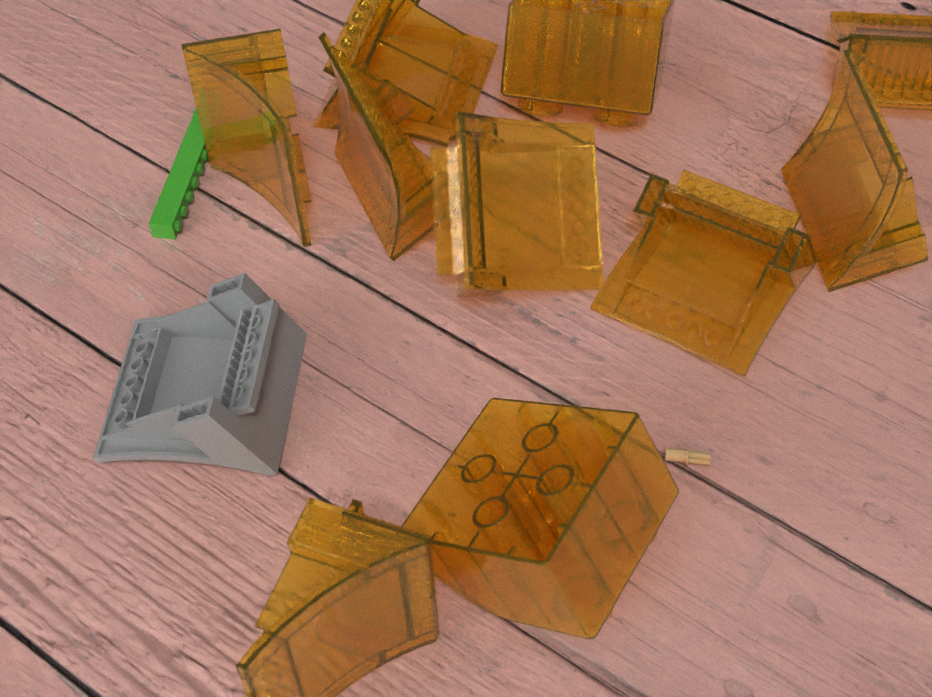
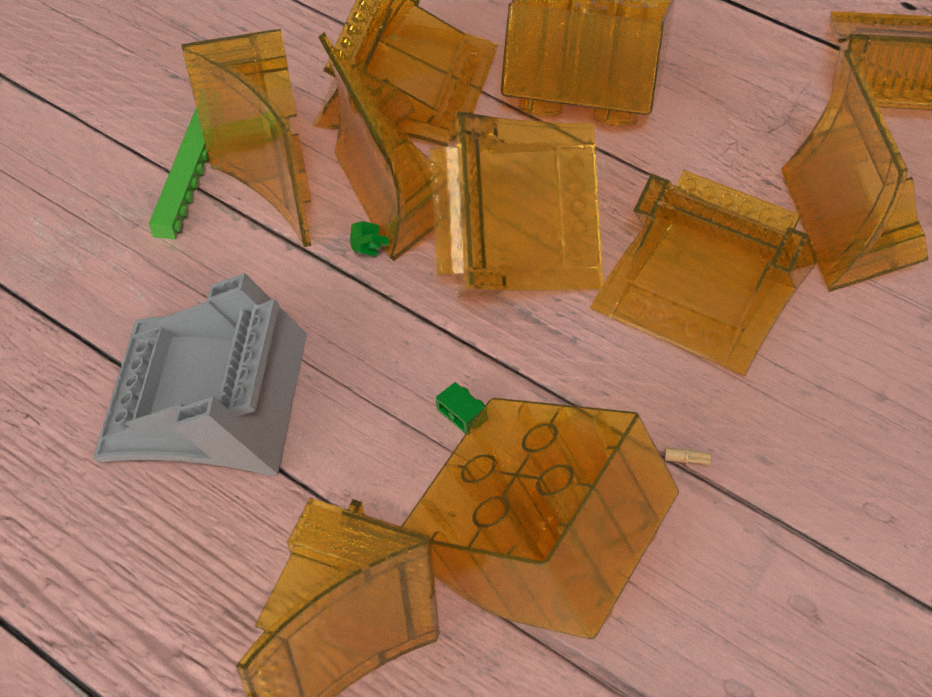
none -> green brick [350,221,389,257]
none -> green brick [436,382,486,435]

